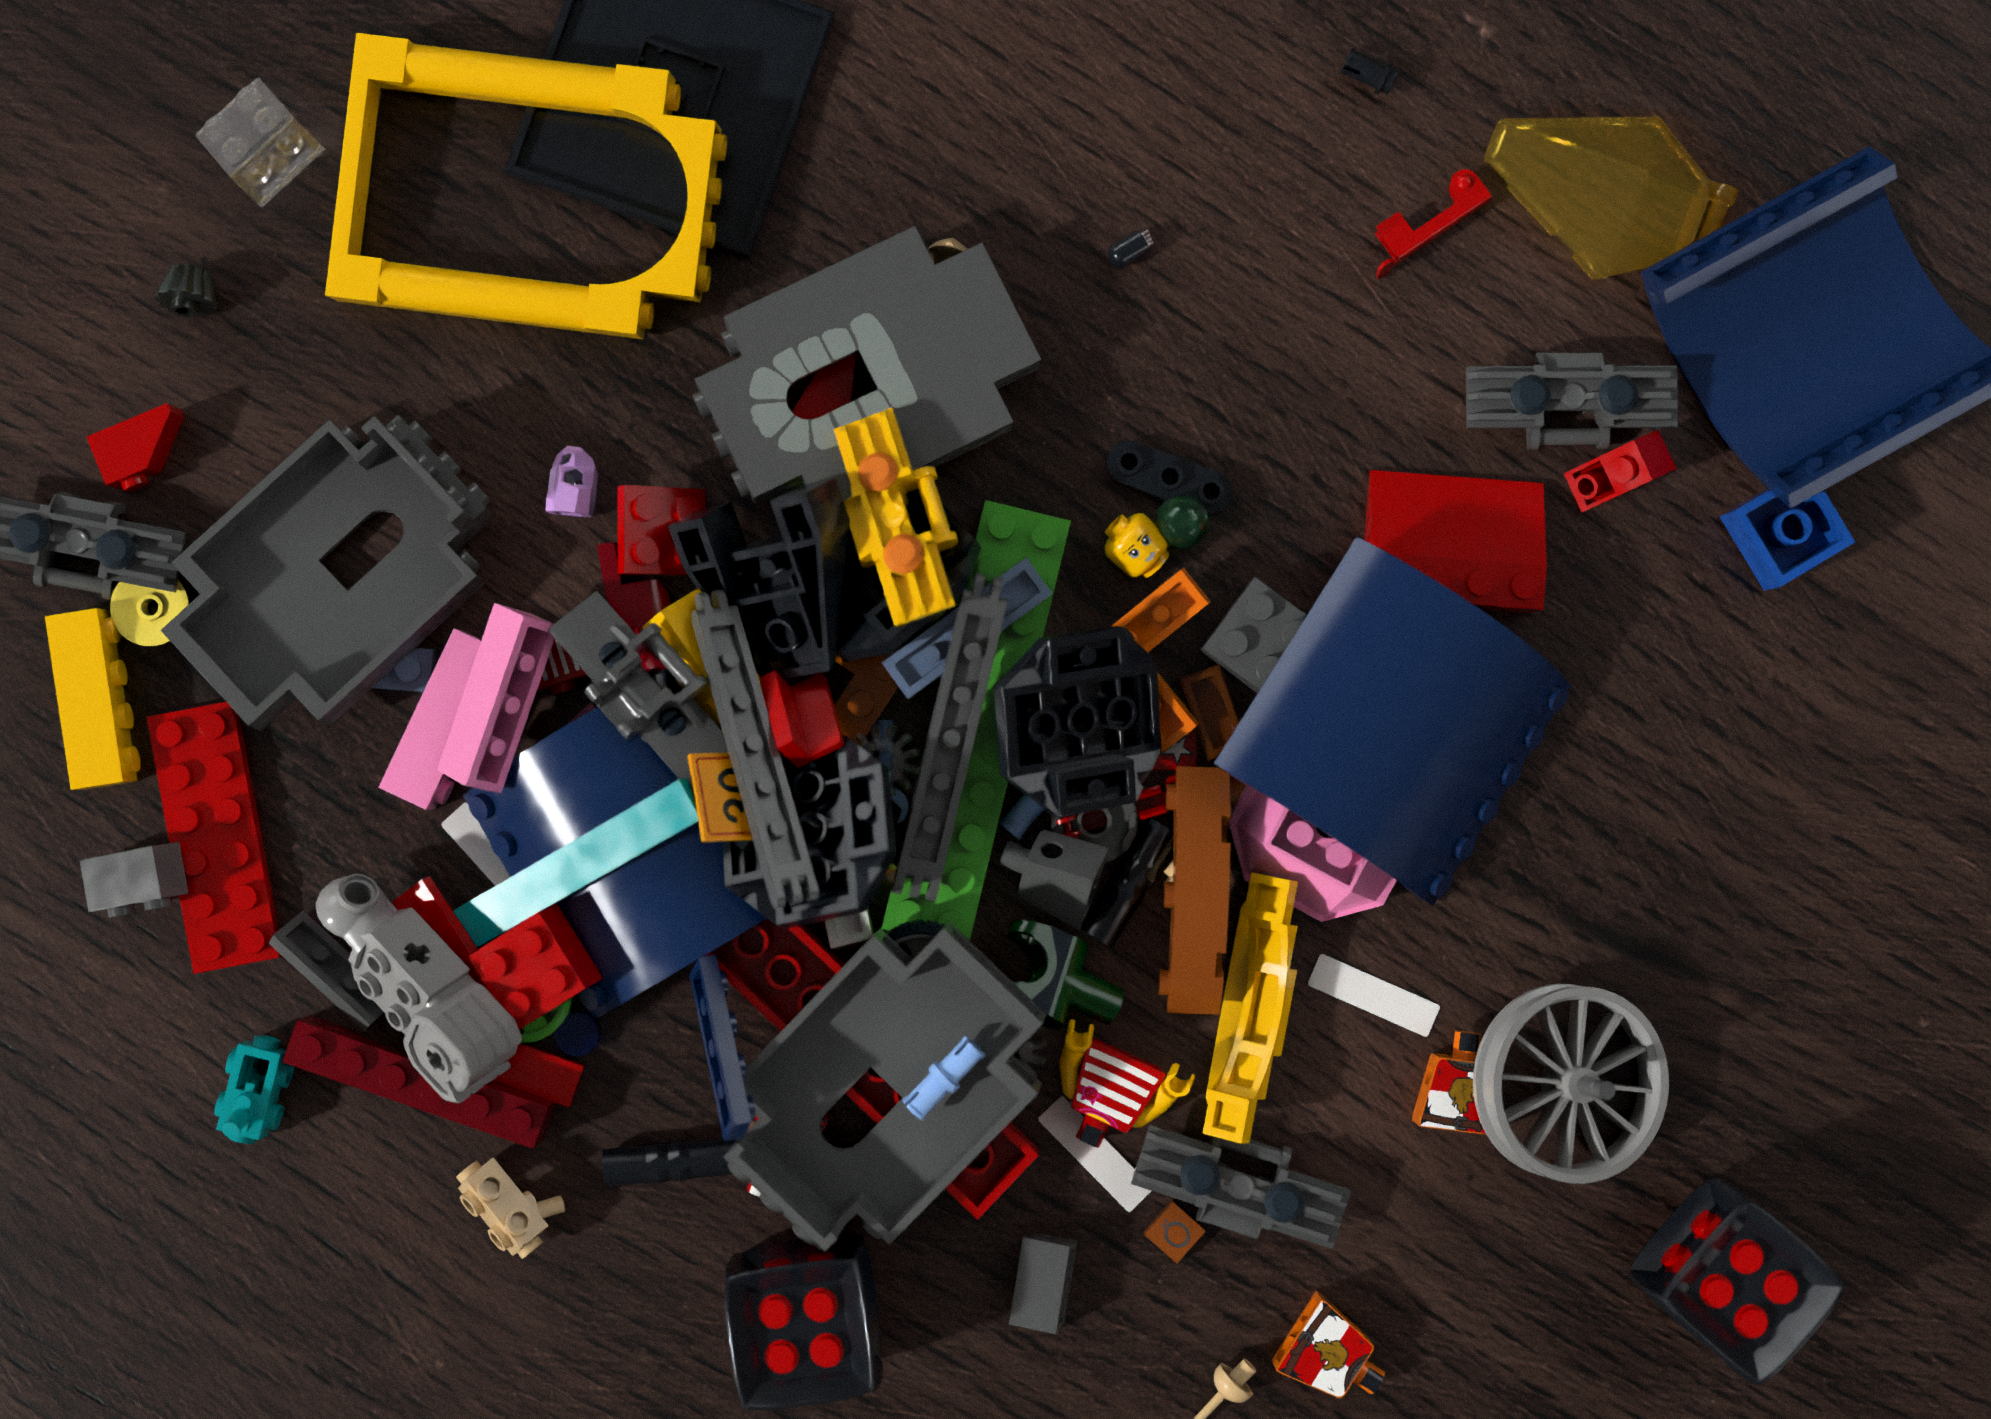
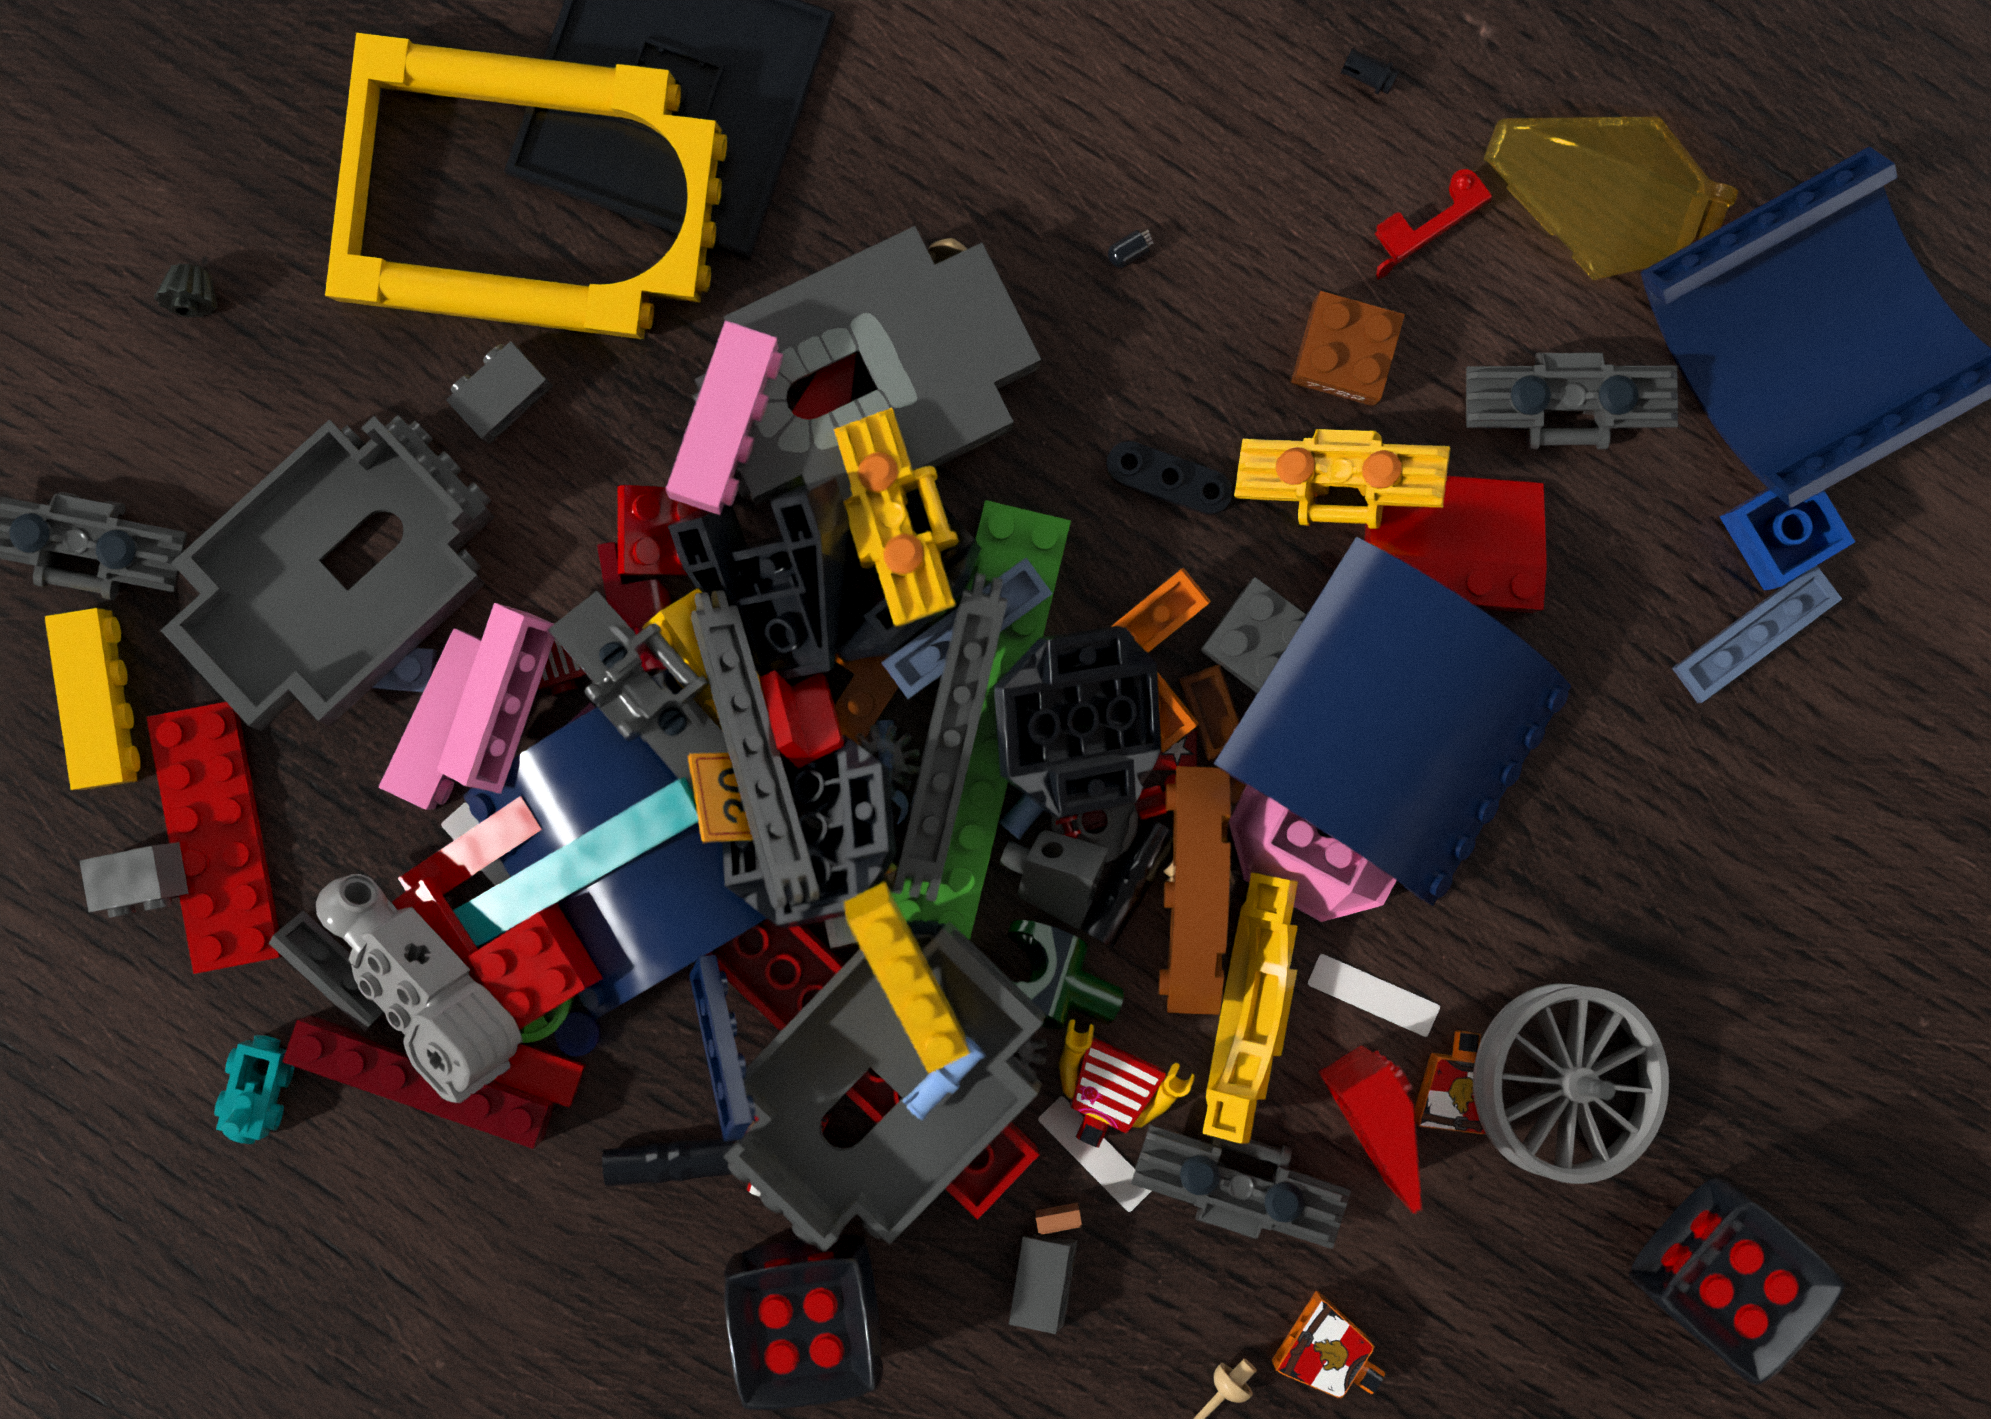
red slope [86,403,184,493] -> none
light yellow piece [110,580,189,646] -> none
clear bracket [196,78,325,208] -> none
tan brick [456,1157,565,1259] -> none
lavender rock [546,446,598,517] -> none
yellow head [1104,513,1169,578] -> none
dark orange tile [1144,1200,1206,1264] -> none
clear green piece [1155,495,1209,550] -> none
red slope [1563,429,1677,512] -> none
none -> sticker [398,796,542,895]
none -> dark grey brick [446,341,553,444]
none -> bright pink brick [666,321,783,515]
none -> yellow brick [844,882,970,1074]
none -> nougat tile [1035,1202,1082,1235]
none -> yellow piece [1234,429,1450,529]
none -> dark orange brick [1291,291,1405,406]
none -> red slope [1318,1045,1421,1214]
none -> sand blue plate [1672,565,1842,703]

